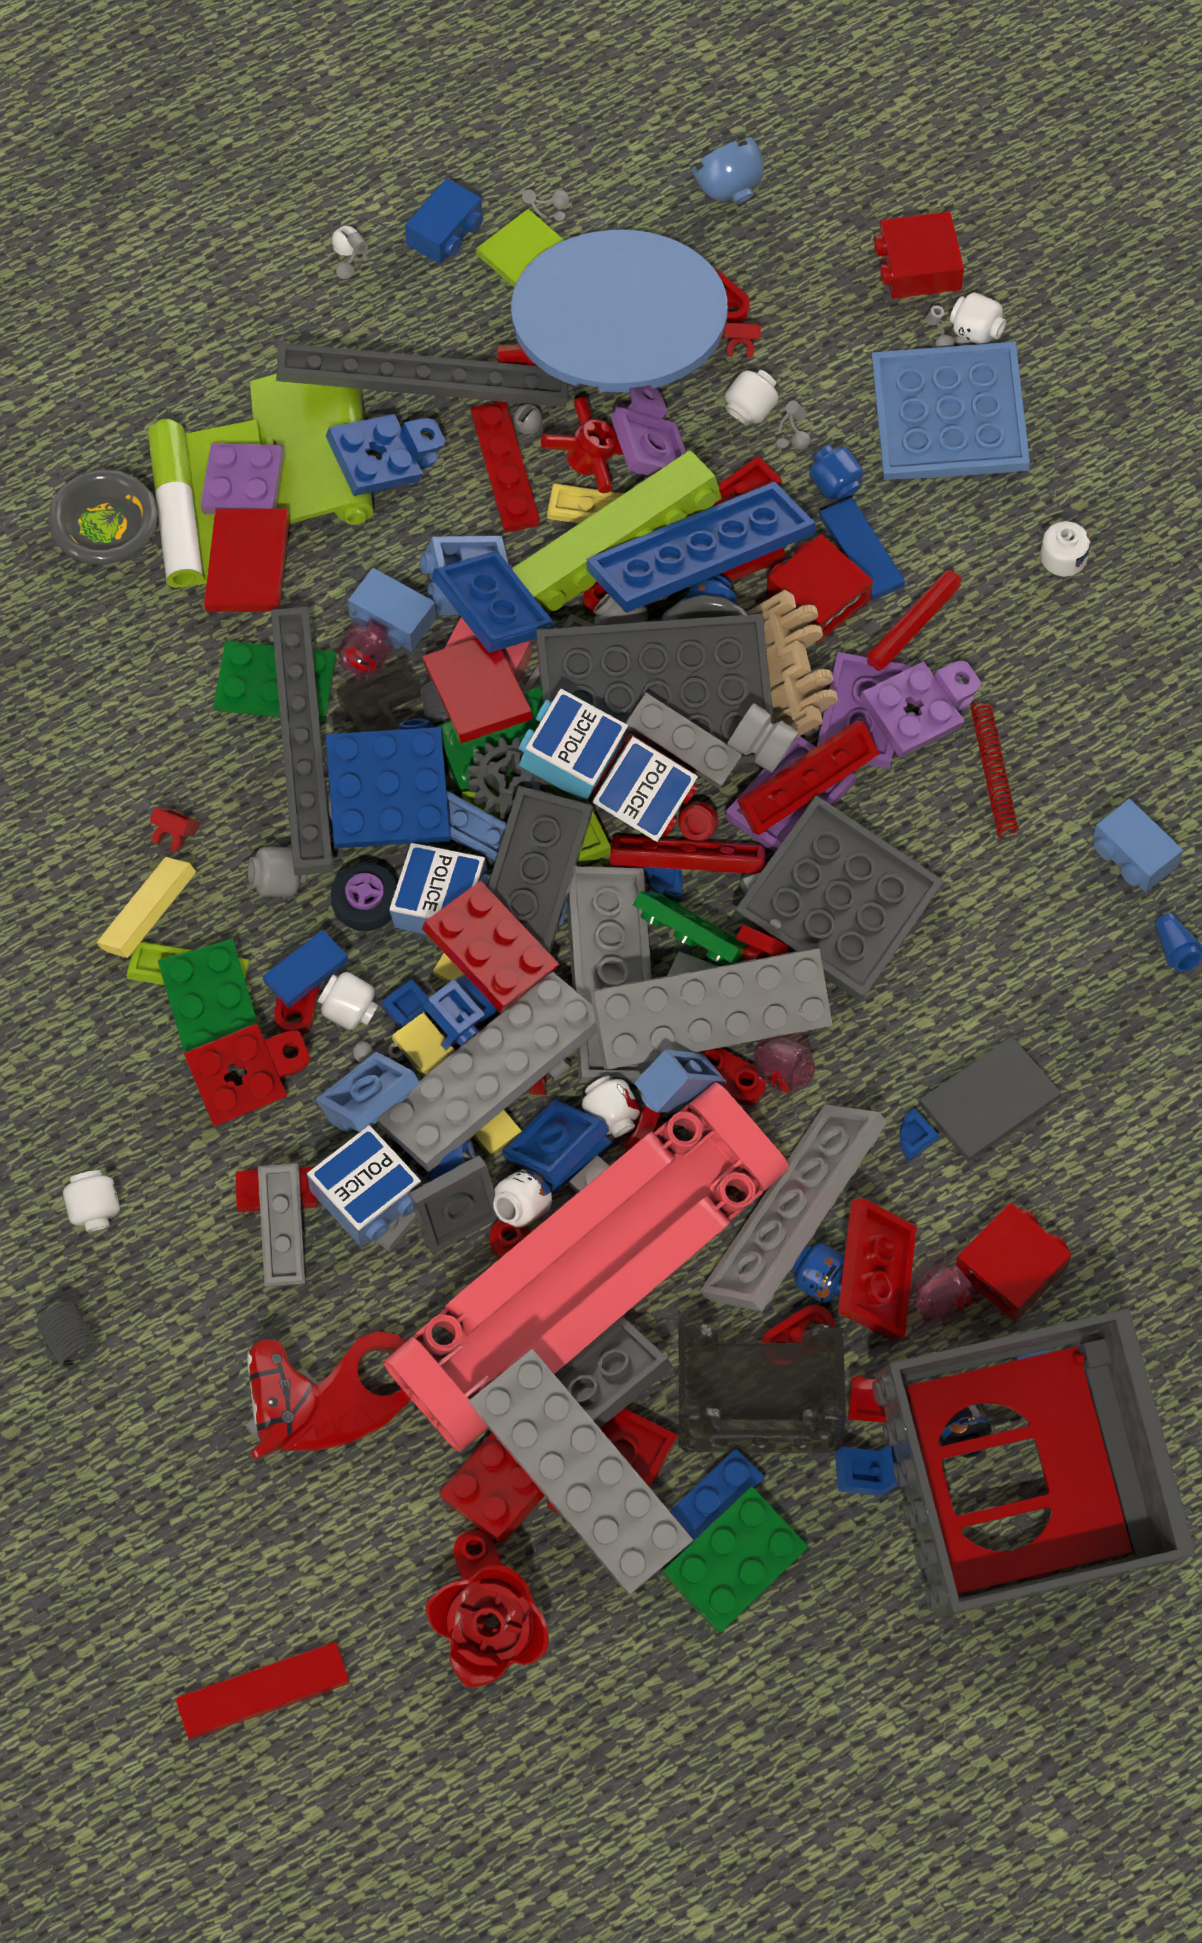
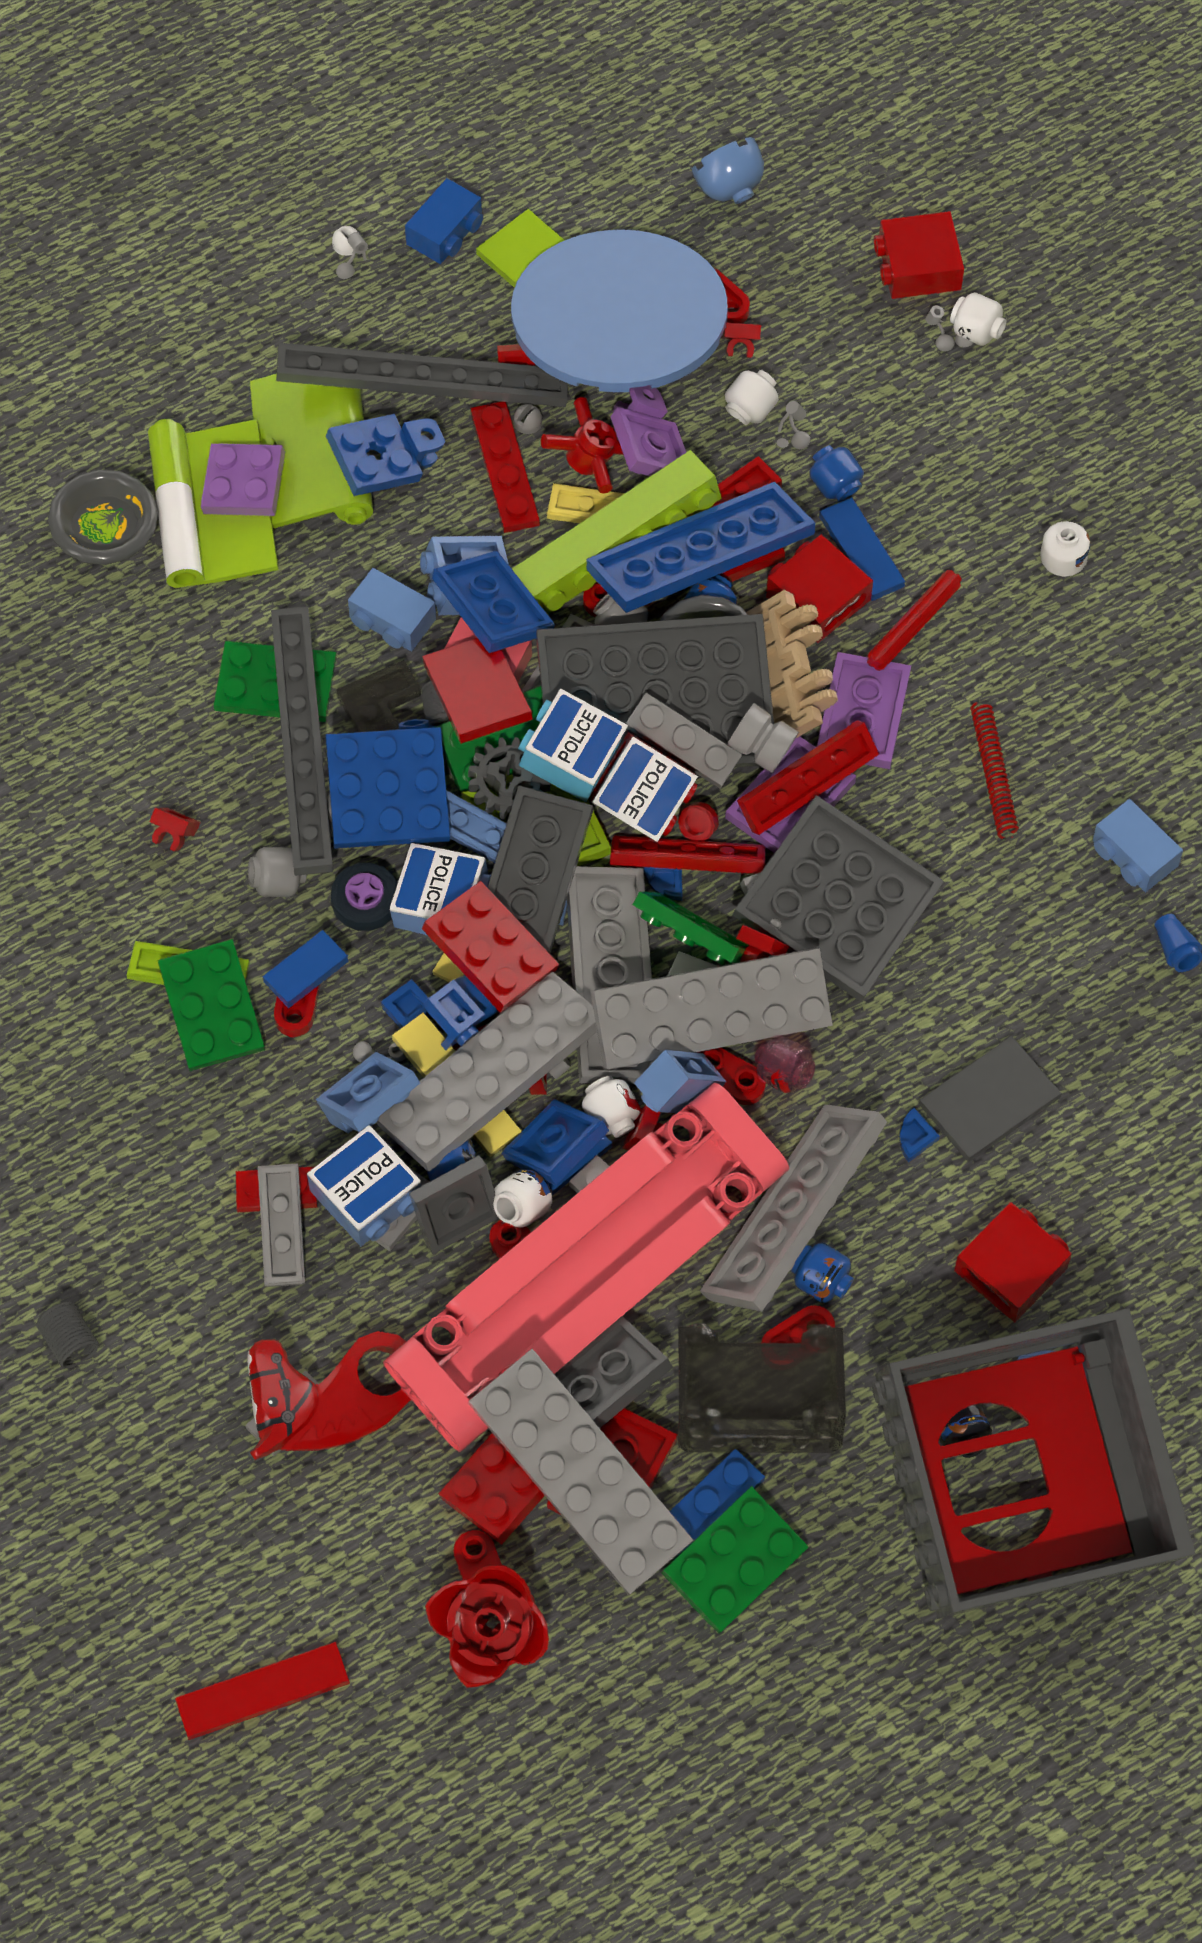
white head [63,1170,120,1232] -> none
light yellow tile [96,857,196,958] -> none
red plate [184,1024,310,1127] -> none
red tile [204,508,290,612] -> none
white head [317,972,378,1030] -> none
clear pink head [336,621,393,679] -> none
light grey piece [522,190,569,221] -> none
blue bracket [835,1445,897,1495] -> none
red plate [838,1198,917,1340] -> none
red tile [848,1375,887,1423] -> none
medium lavender plate [859,661,981,759] -> none
medium blue plate [872,341,1030,480] -> none
clear pink head [913,1263,975,1323] -> none

